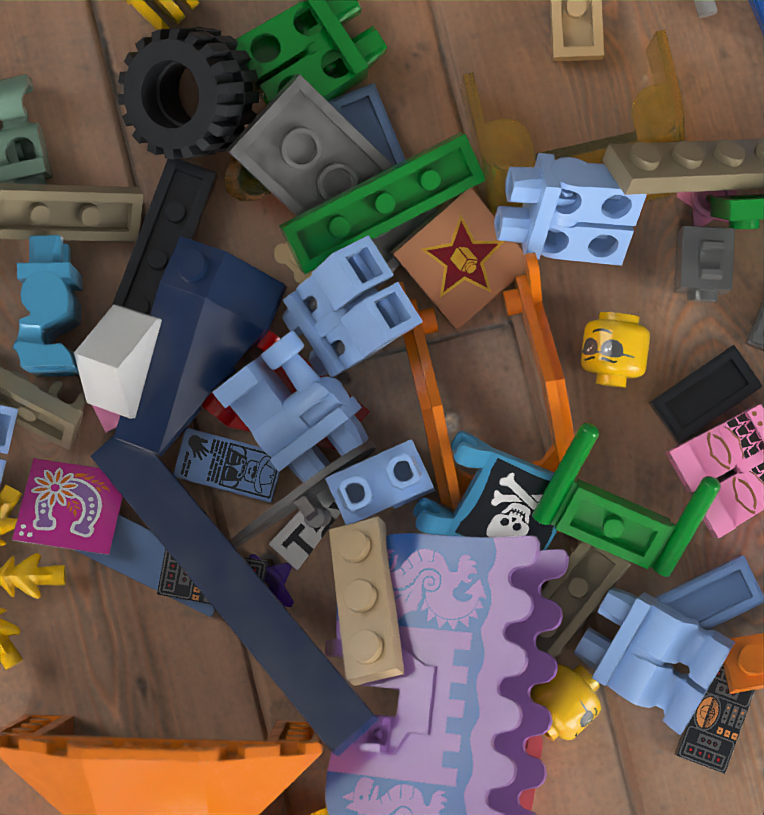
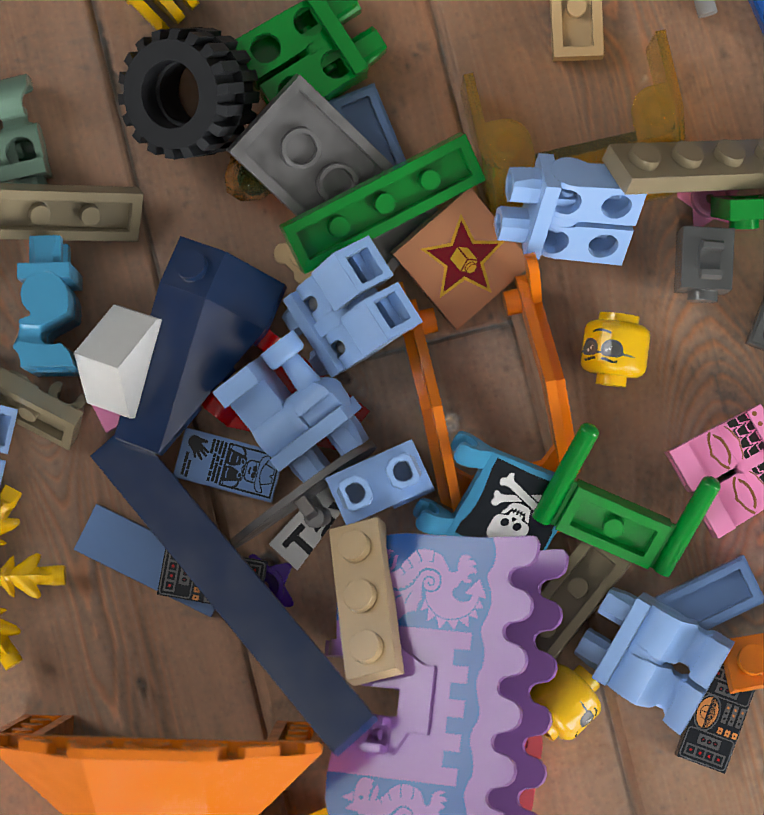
dark pink sticker [12,458,123,555] -> none
black plate [111,159,218,315] -> none
black tile [649,345,763,444] -> none

